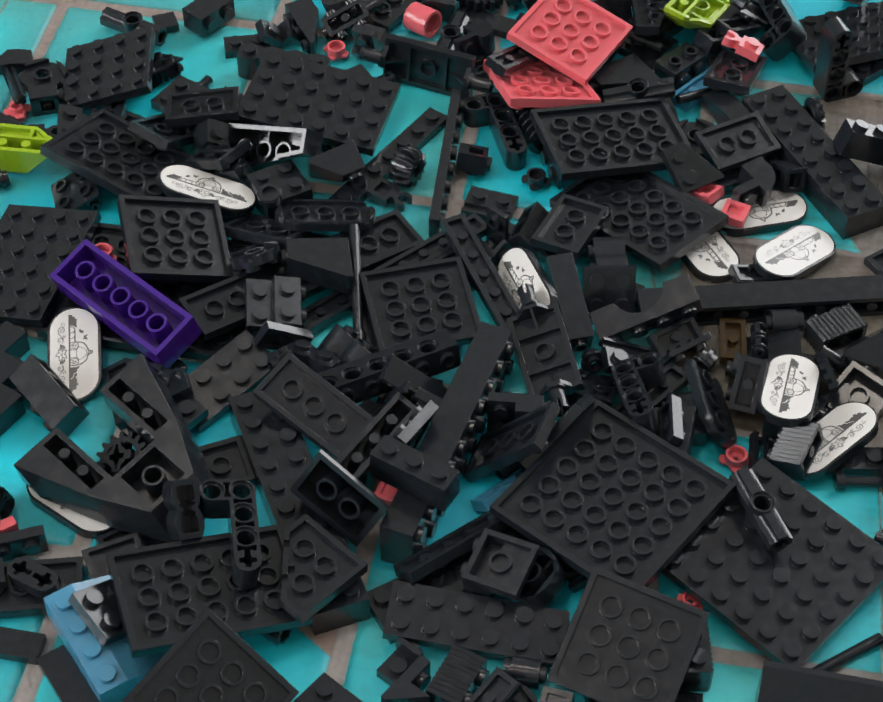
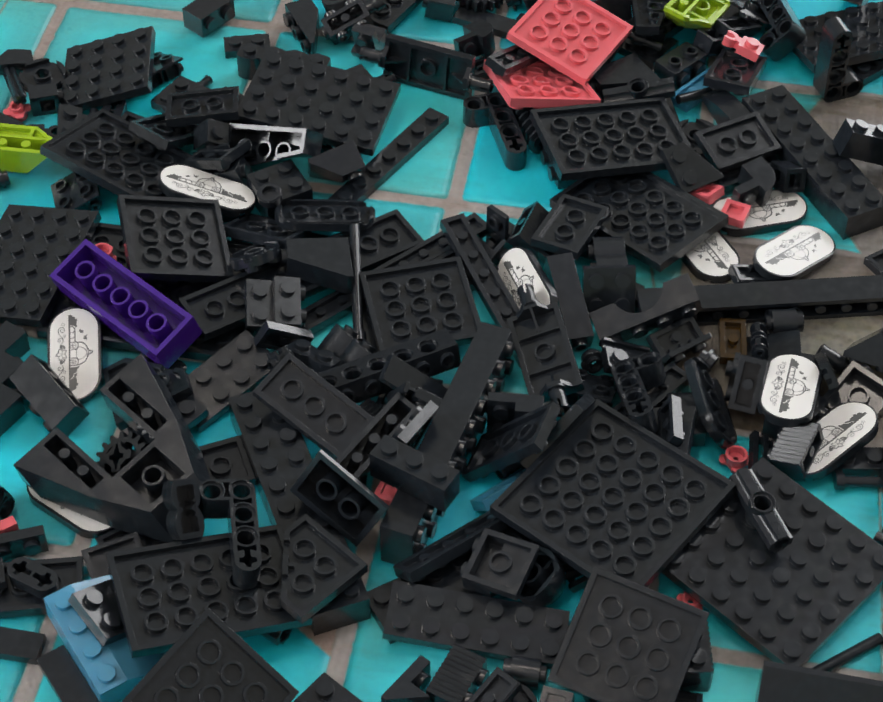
black piece [100,7,168,47] -> none
black tile [152,11,180,33] -> none
black bracket [255,19,294,49] -> none
coral plate [324,40,349,61] -> none
black plate [366,177,412,212] -> none
black bracket [377,637,423,686] -> none
black gear [388,145,426,188] -> none
coral piece [403,2,442,39] -> none
black plate [429,88,465,237] -> none
black piece [436,11,470,50] -> none
black brick [455,142,492,176] -> none
black plate [461,186,519,222] -> none
black plate [521,167,551,191] -> none
black gear [803,96,826,130] -> none
black brick [803,303,868,352] -> none

